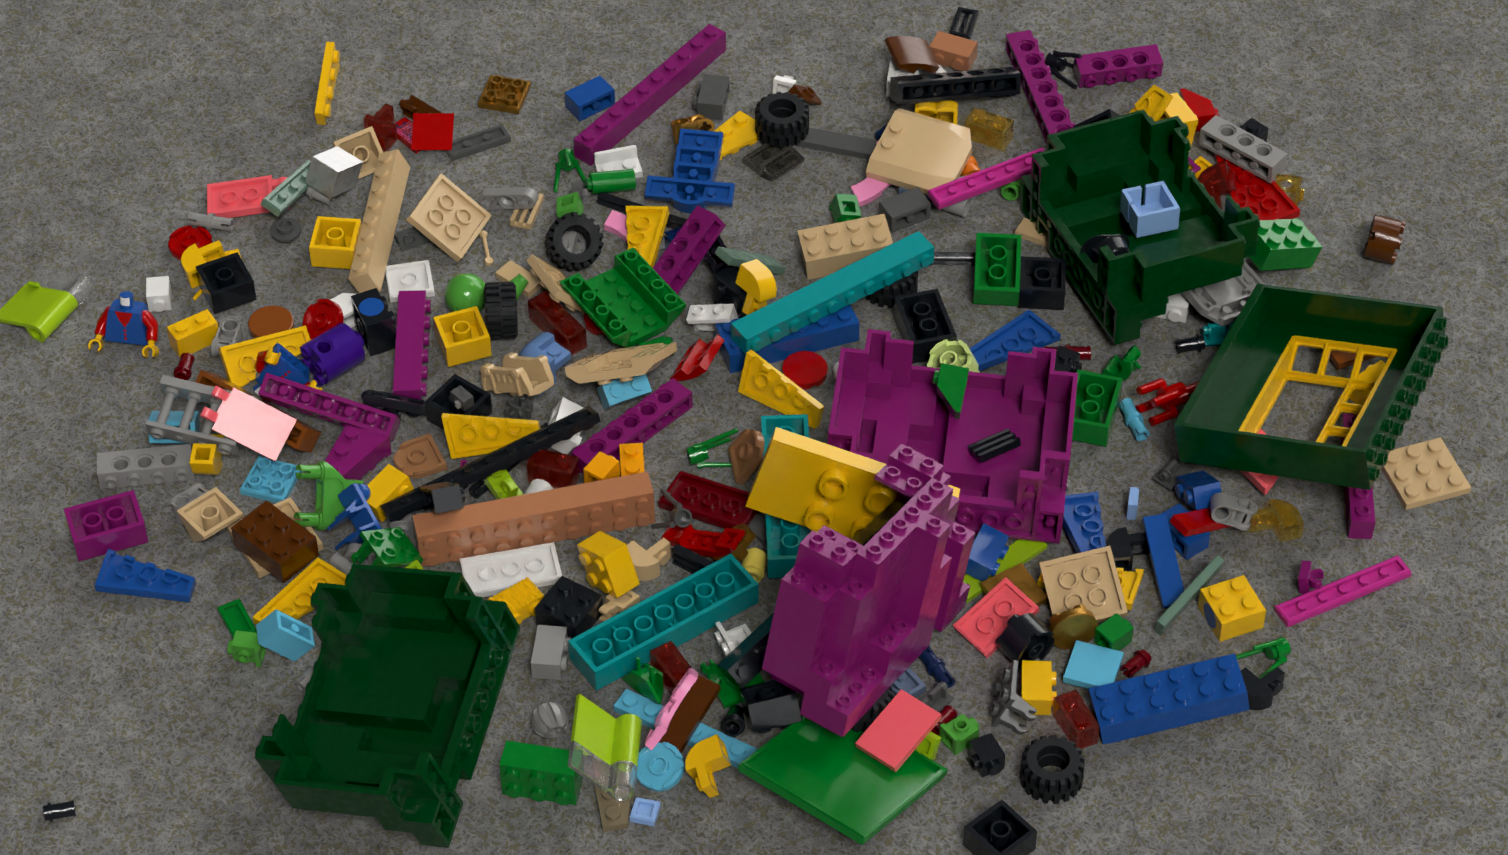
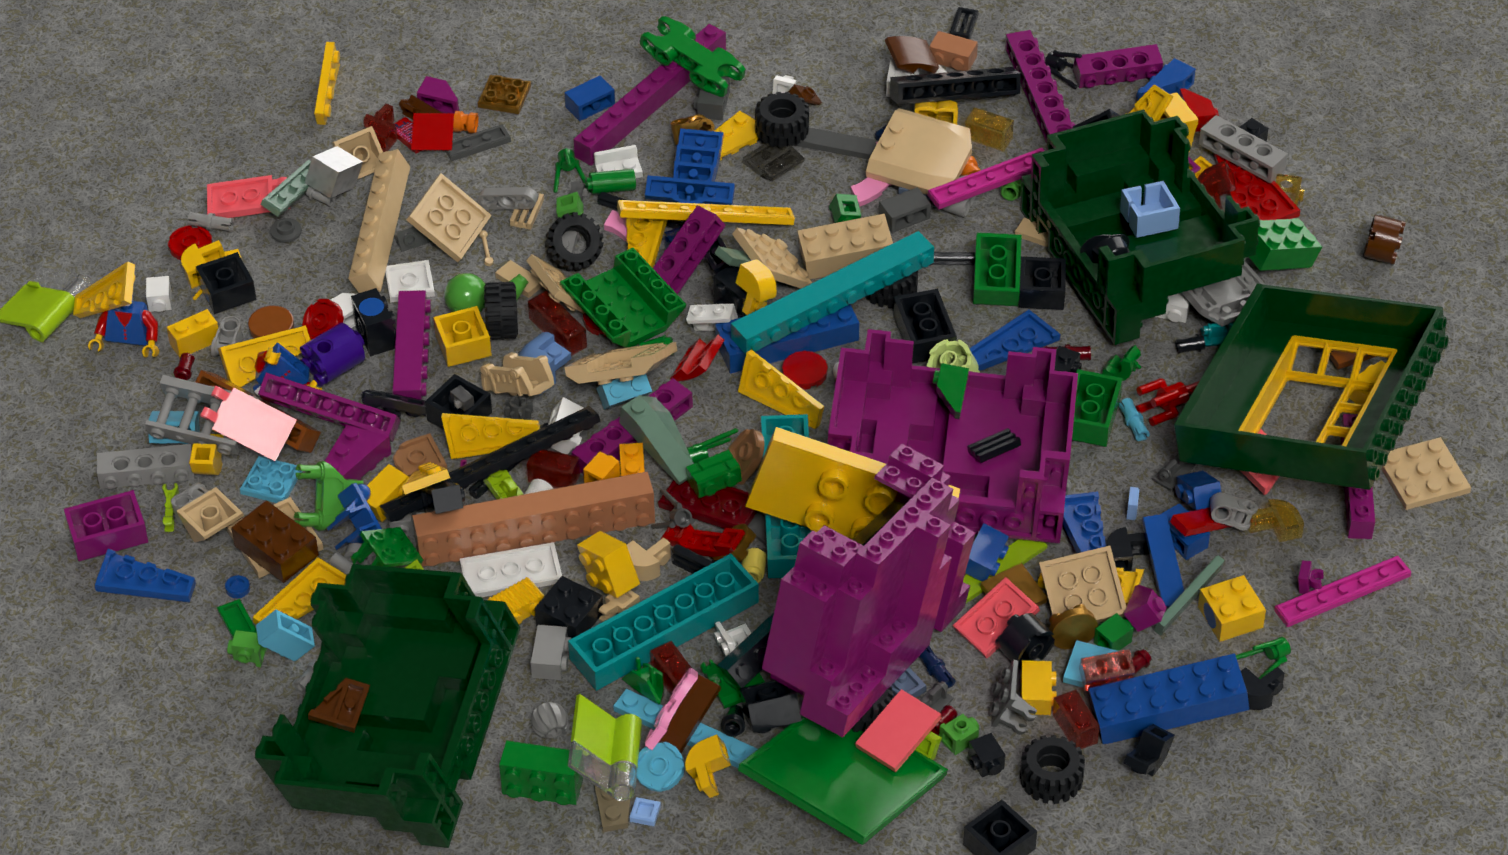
black pin [43,800,76,822] -> none
yellow brick [309,216,362,269] -> none
none -> yellow wing [73,261,135,318]
none -> lime piece [162,483,179,532]
none -> blue tile [225,575,250,599]
none -> reddish brown wing [308,678,370,733]
none -> yellow wing [402,462,450,495]
none -> magenta slope [417,76,459,113]
none -> orange wheel [453,111,479,134]
none -> yellow tile [617,200,795,225]
none -> sand green wedge [619,395,694,485]
none -> green piece [640,16,746,97]
none -> green brick [686,450,742,498]
none -> tan plate [732,227,812,288]
none -> clear red brick [1079,649,1135,691]
none -> magenta slope [1124,585,1167,632]
none -> black brick [1124,724,1175,776]
none -> blue slope [1136,58,1196,101]

